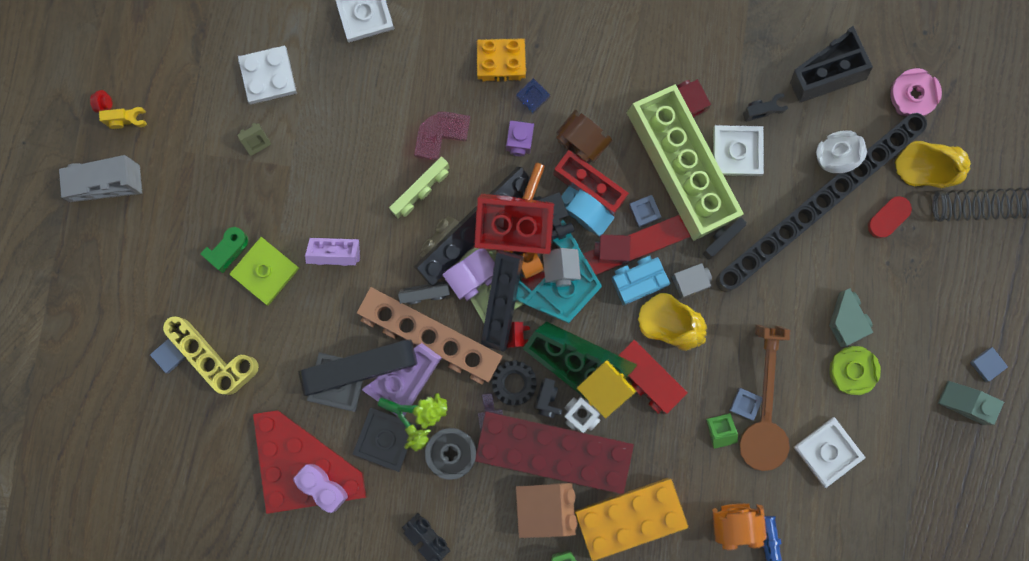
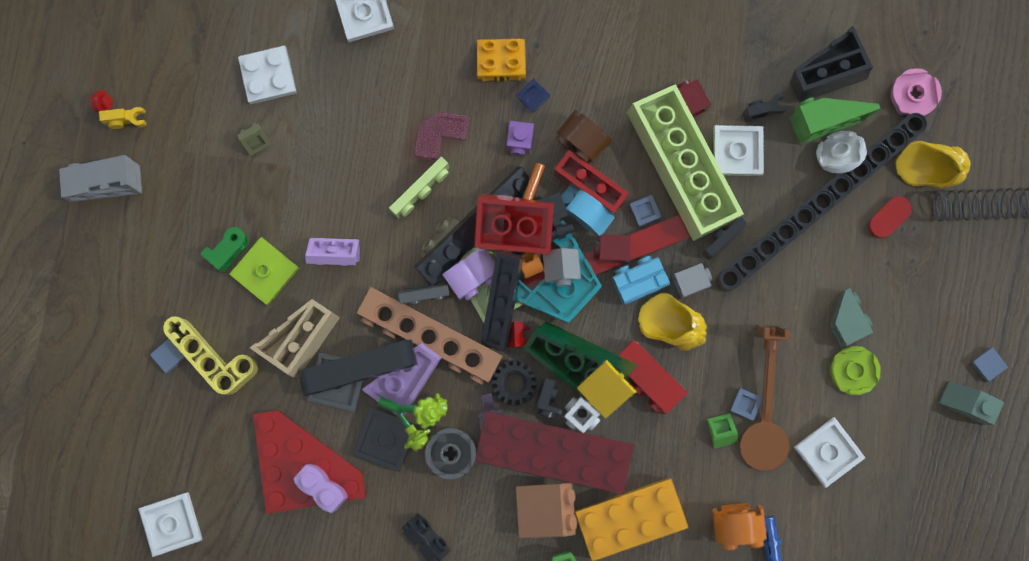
none -> white tile [139,492,203,557]
none -> tan wedge [250,299,340,379]
none -> bright green slope [789,98,880,145]

